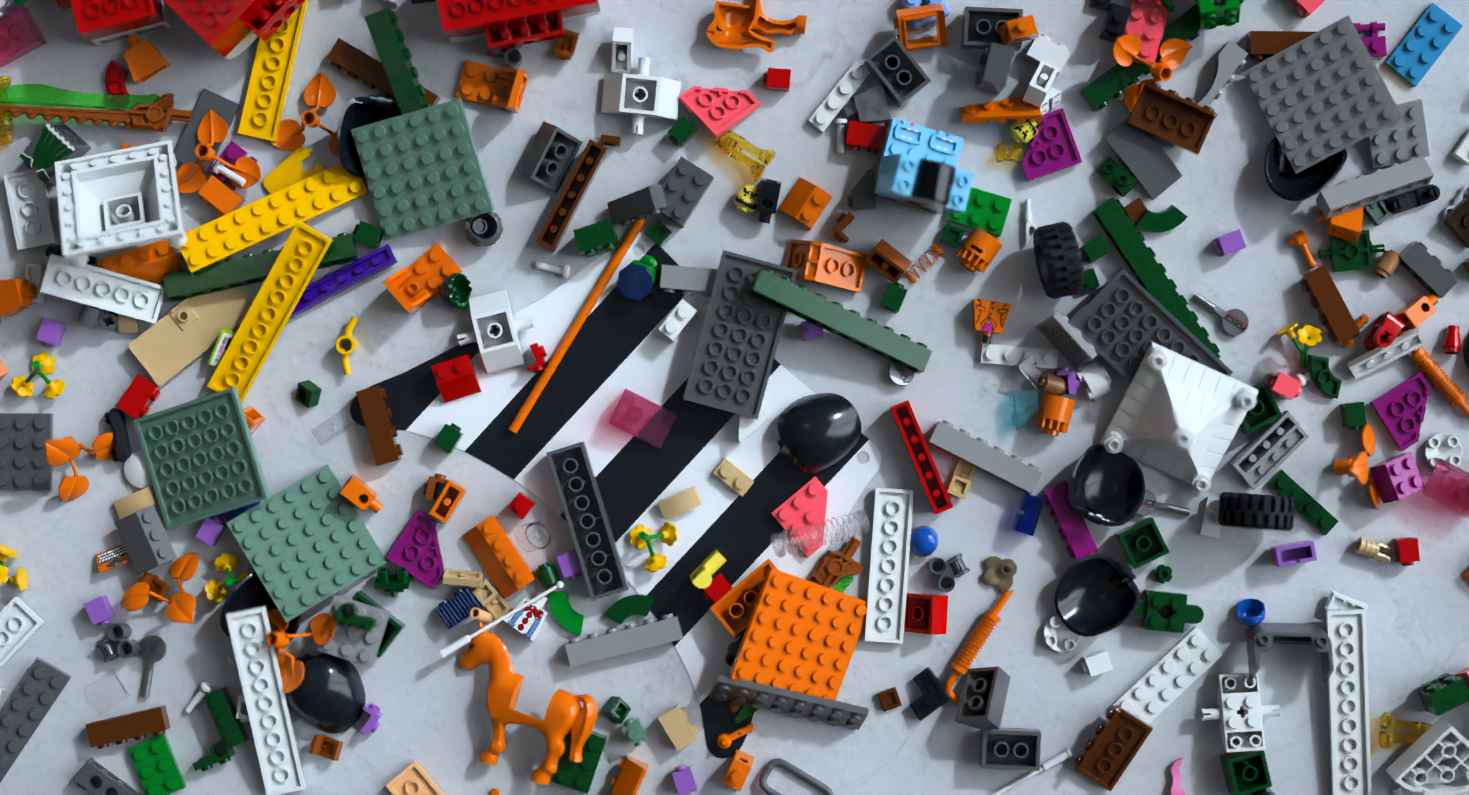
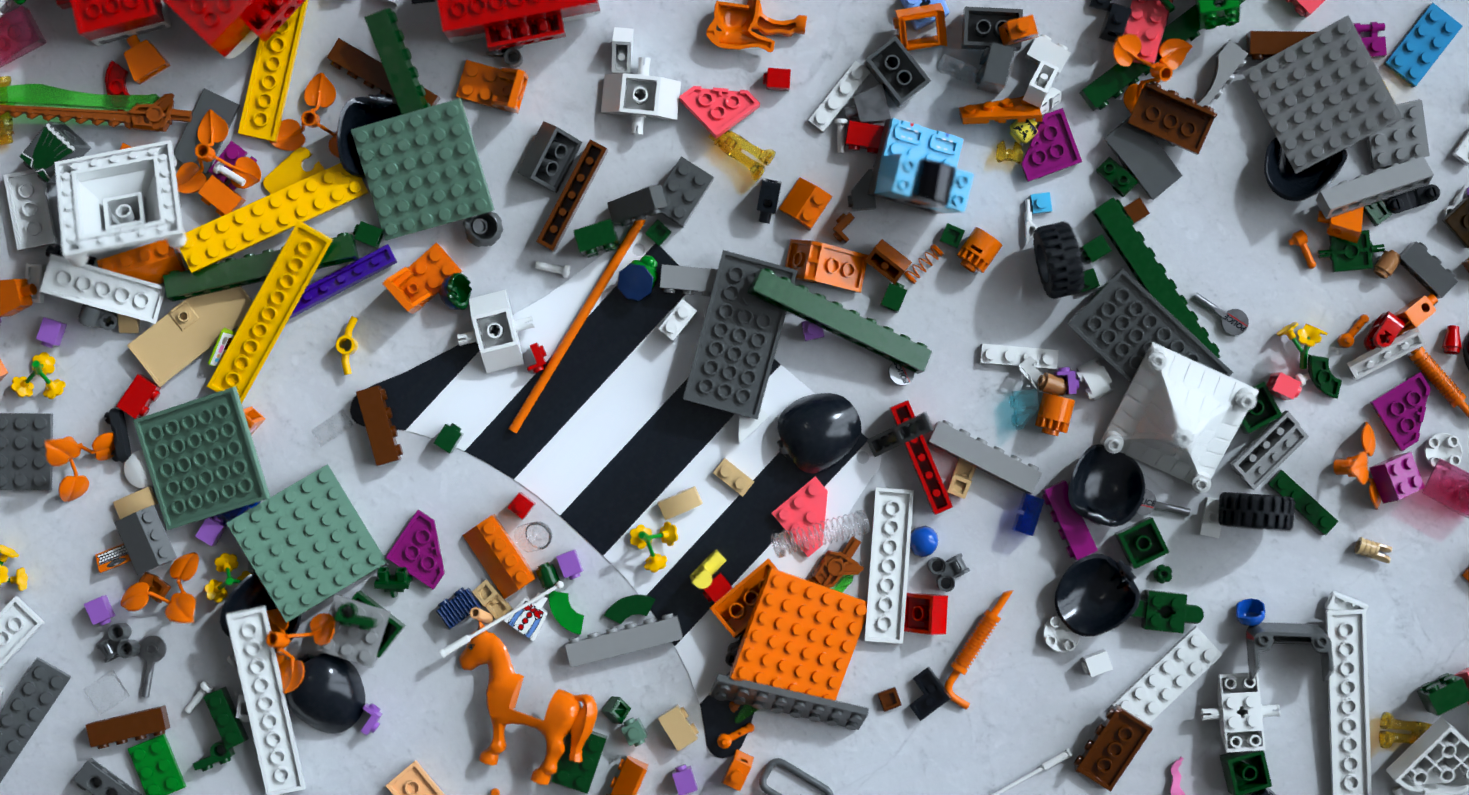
dark green slope [295,380,322,408] -> none
dark orange bracket [309,735,343,761] -> none
orange torso [340,473,383,514] -> none
dark orange bracket [423,473,449,501] -> none
orange brick [429,480,468,524] -> none
red slope [431,354,482,403] -> none
tan plate [442,568,484,588] -> none
dark grey brick [546,441,629,601] -> none
dark orange bracket [552,29,580,60] -> none
reddish brown tile [600,134,621,147] -> none
clear pink slope [608,388,678,449] -> none
dark green brick [668,115,698,147] -> none
light yellow head [734,184,760,214] -> none
green plate [946,187,1012,236] -> none
dark grey slope [955,666,1011,730] -> none
orange torso [972,299,1011,344] -> none
dark grey brick [979,727,1041,771] -> none
dark tan plate [982,556,1017,593] -> none
light grey plate [1037,311,1098,369] -> none
dark green tile [1134,205,1188,232] -> none
medium lavender brick [1214,229,1246,257] -> none
medium lavender piece [1270,540,1317,567] -> none
reddish brown brick [1301,265,1360,347] -> none
dark green brick [1340,402,1367,430] -> none
red brick [1393,537,1420,566] -> none
none -> dark grey slope [867,412,934,457]
none -> medium azure plate [1030,192,1052,214]

